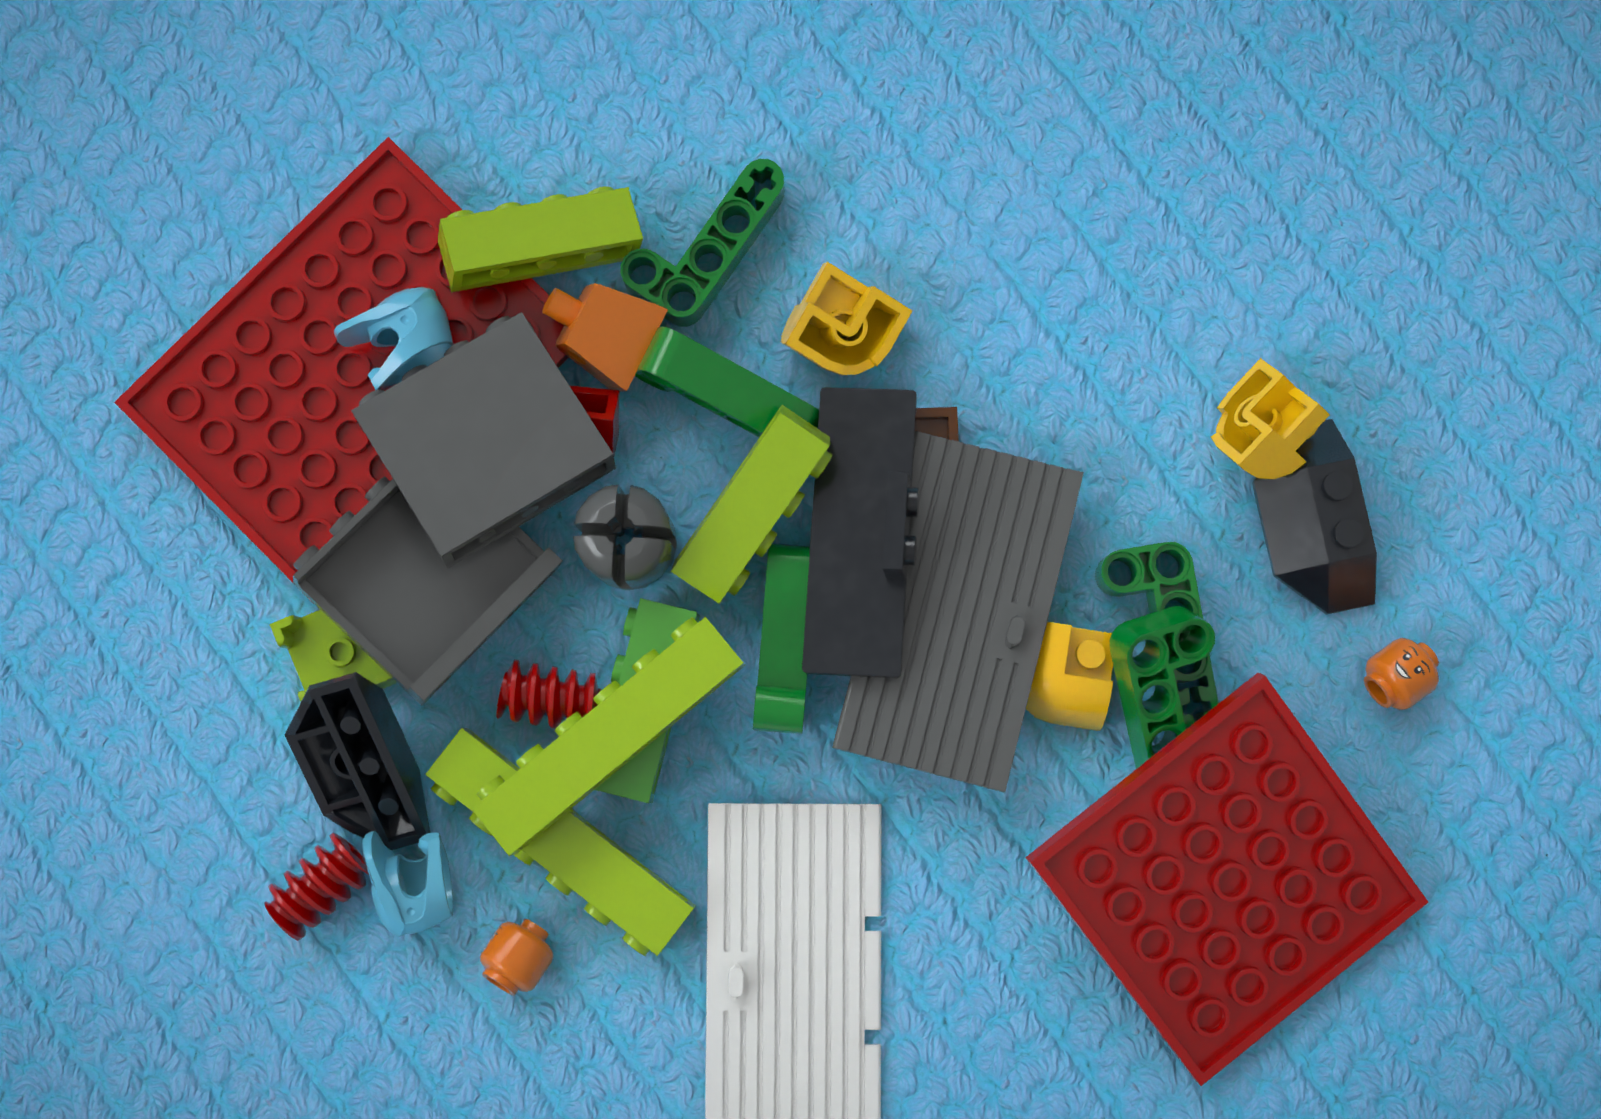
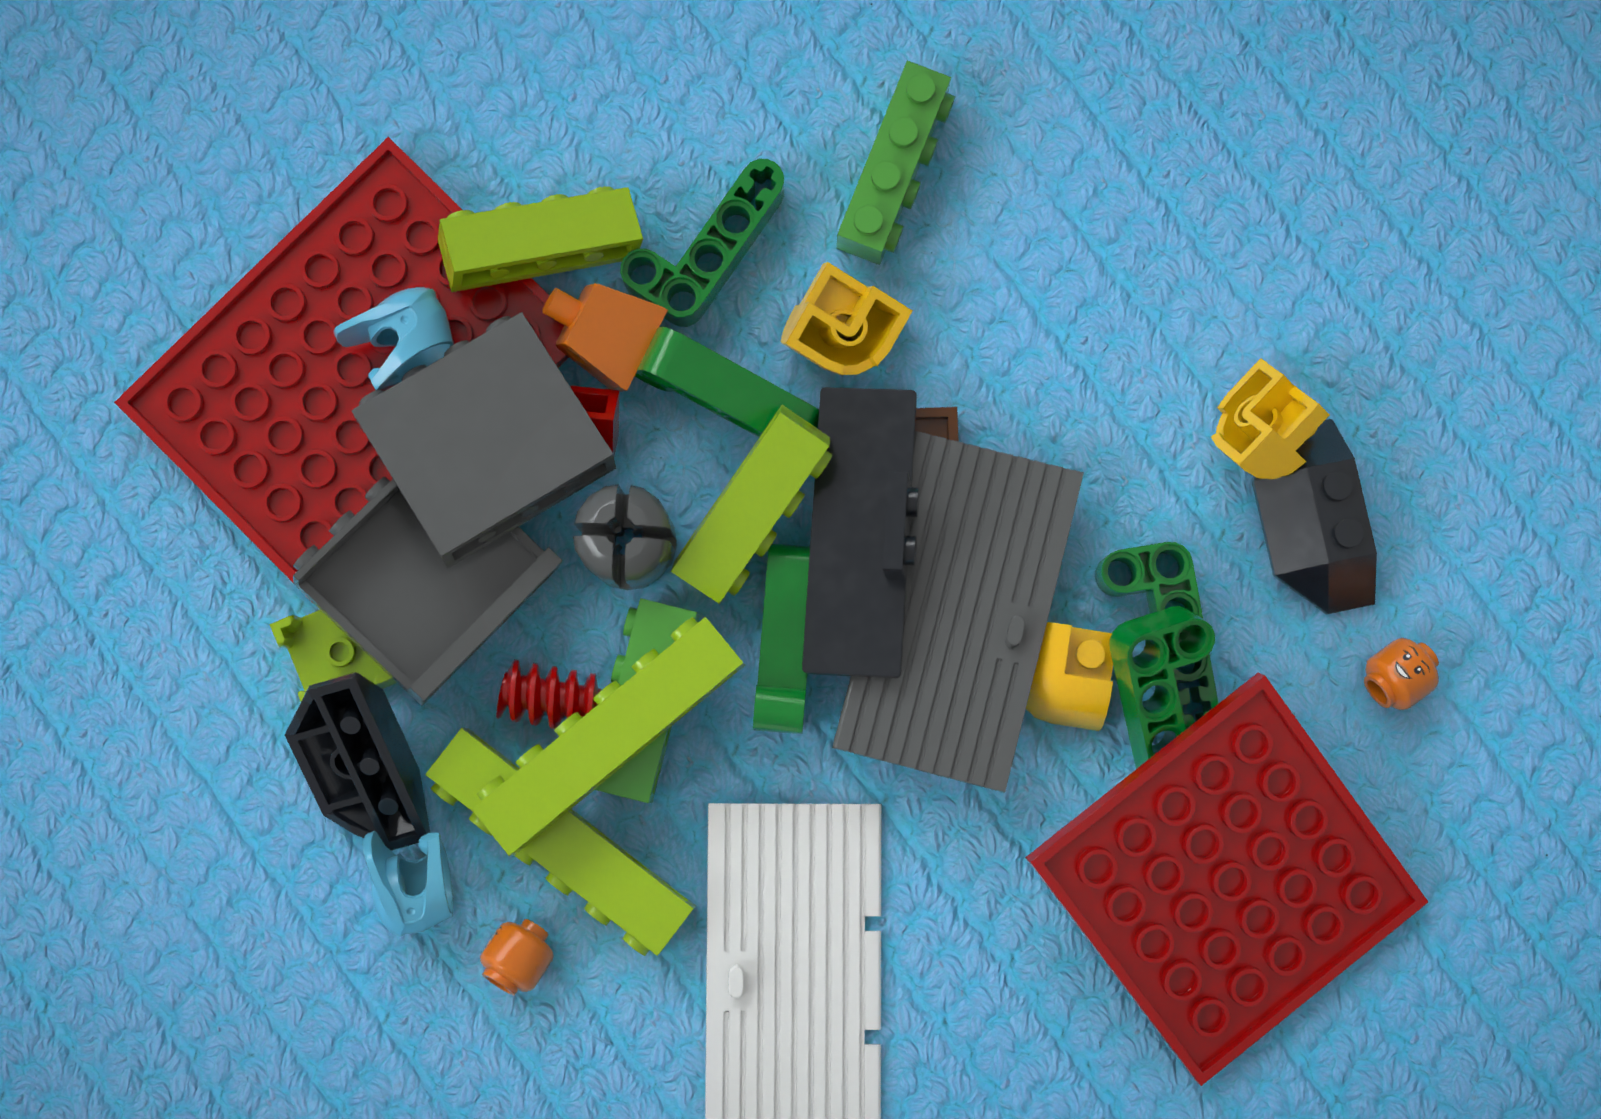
red piece [264,832,369,941] -> none
none -> bright green brick [836,60,955,265]

